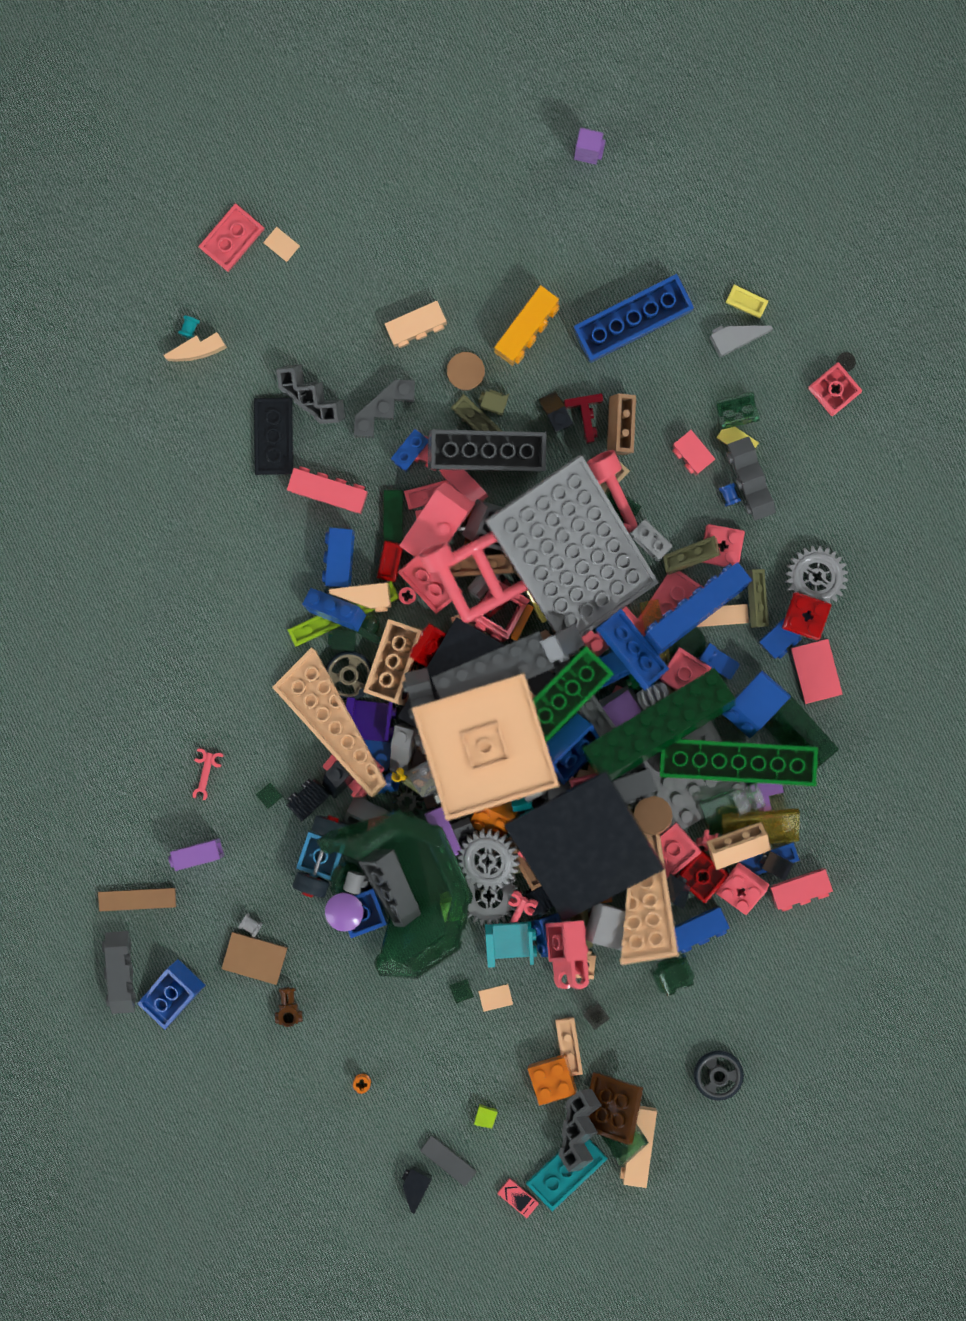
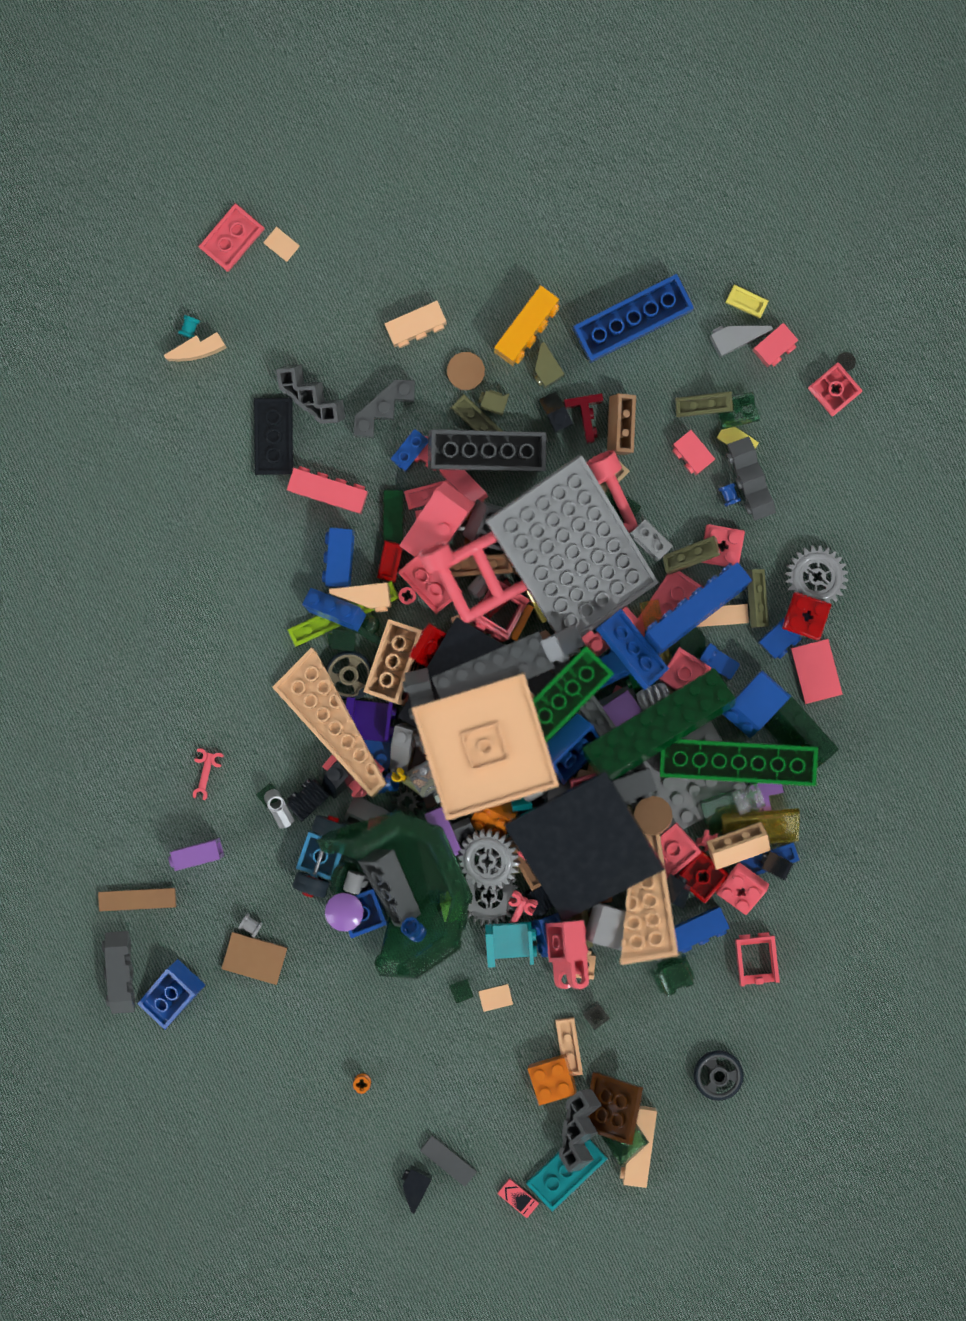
reddish brown connector [275,987,303,1027] -> none
lime slope [474,1104,498,1128] -> none
medium lavender brick [574,128,606,165] -> none
coral brick [769,868,833,911] -> none
none -> light grey piece [264,789,295,829]
none -> blue wheel [401,917,427,942]
none -> olive slope [534,342,565,388]
none -> olive tile [675,392,733,418]
none -> coral window [735,932,780,986]
none -> coral brick [752,323,798,367]

